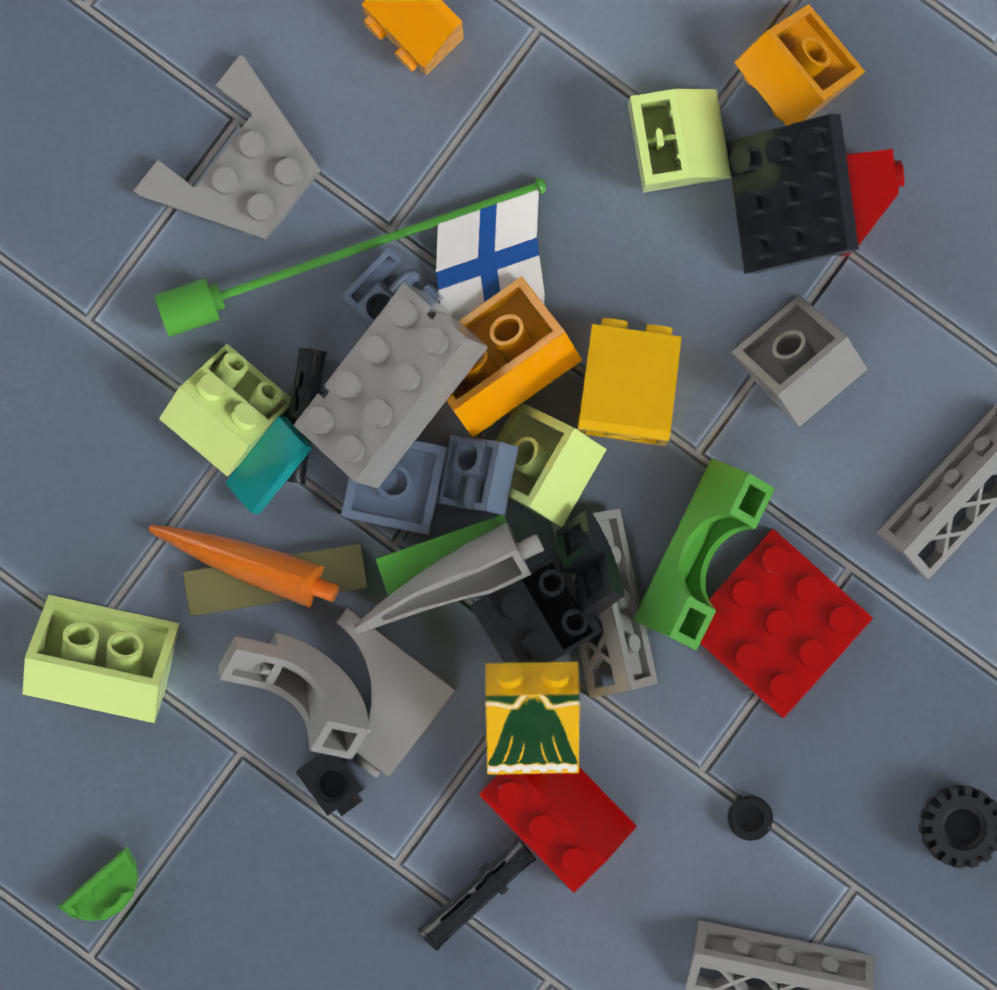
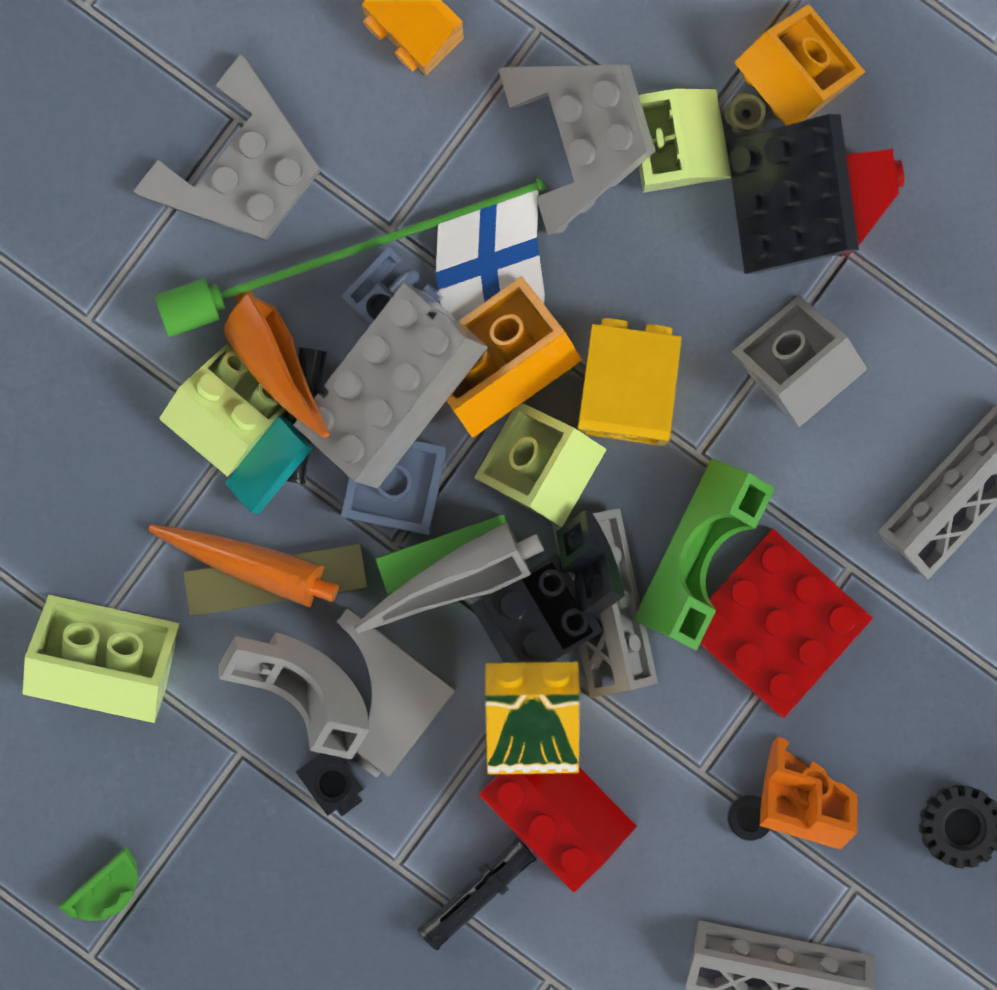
sand blue brick [436,435,519,515] -> none
none -> orange piece [224,290,330,438]
none -> light grey wing [498,65,655,235]
none -> olive plate [724,92,768,136]
none -> orange slope [760,736,858,850]

